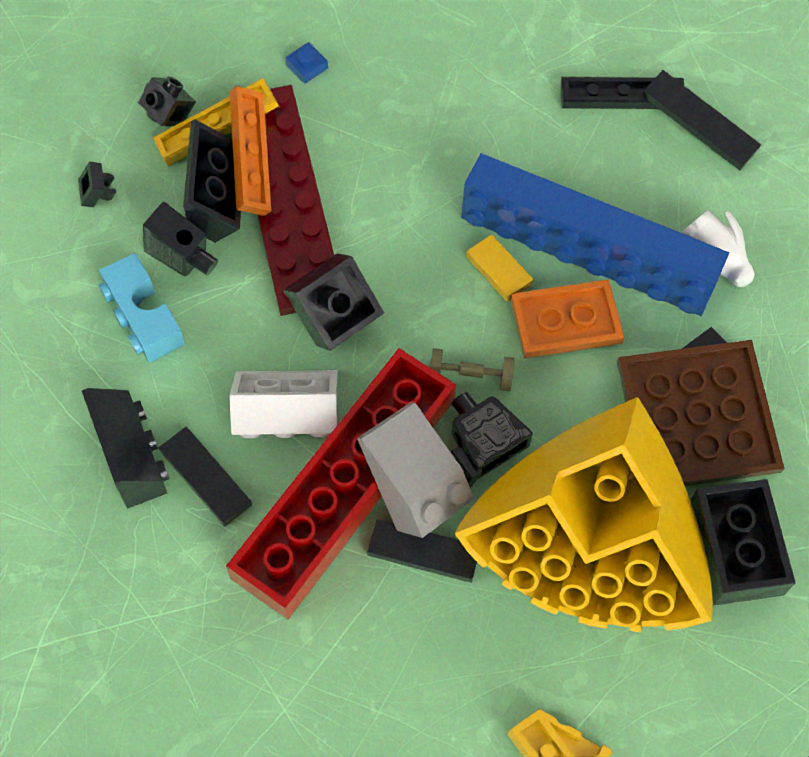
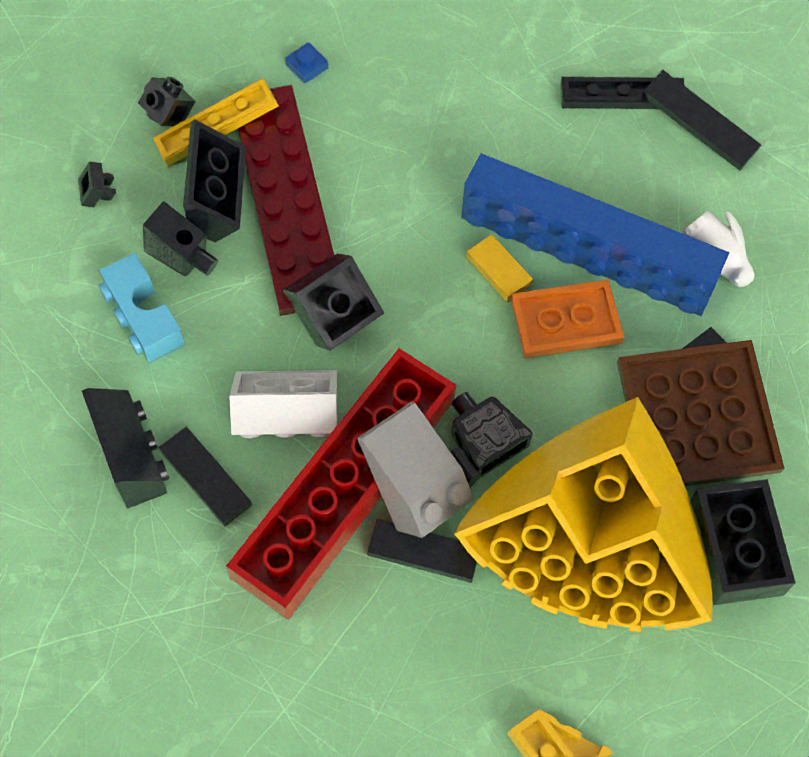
orange plate [229,86,271,216] -> none
olive wheel [430,348,515,391] -> none

